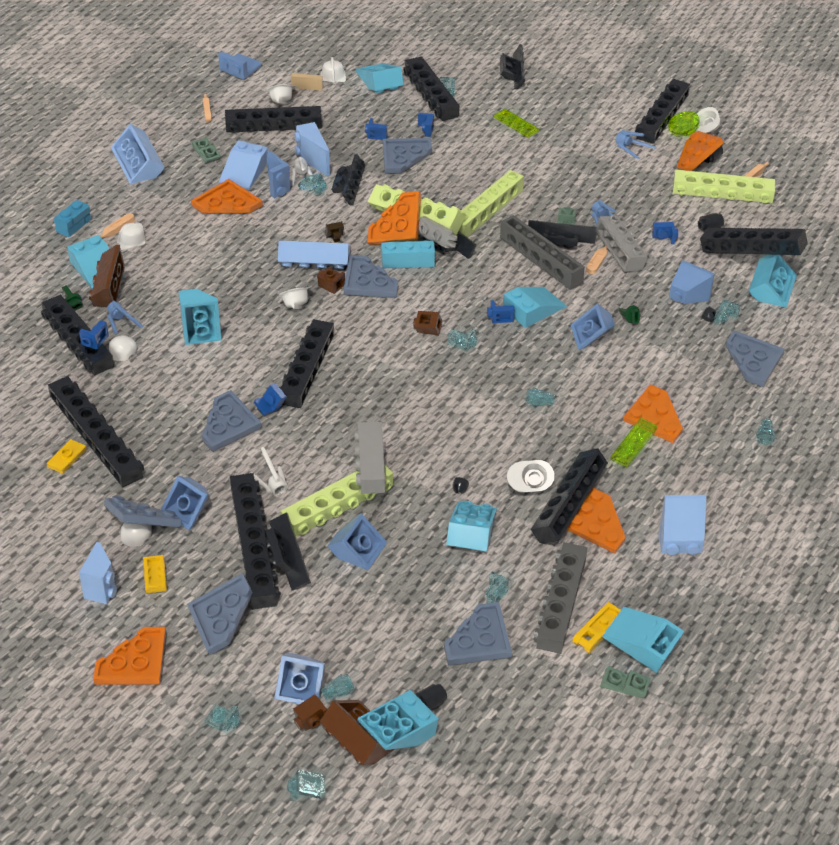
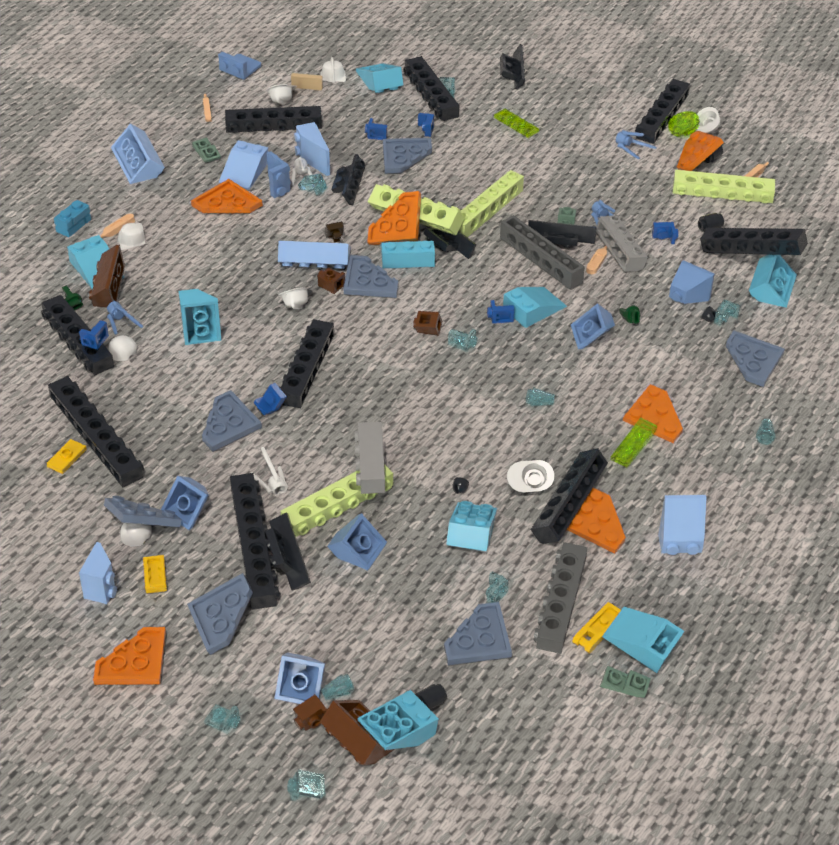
light grey hinge [418,216,457,248] -> none

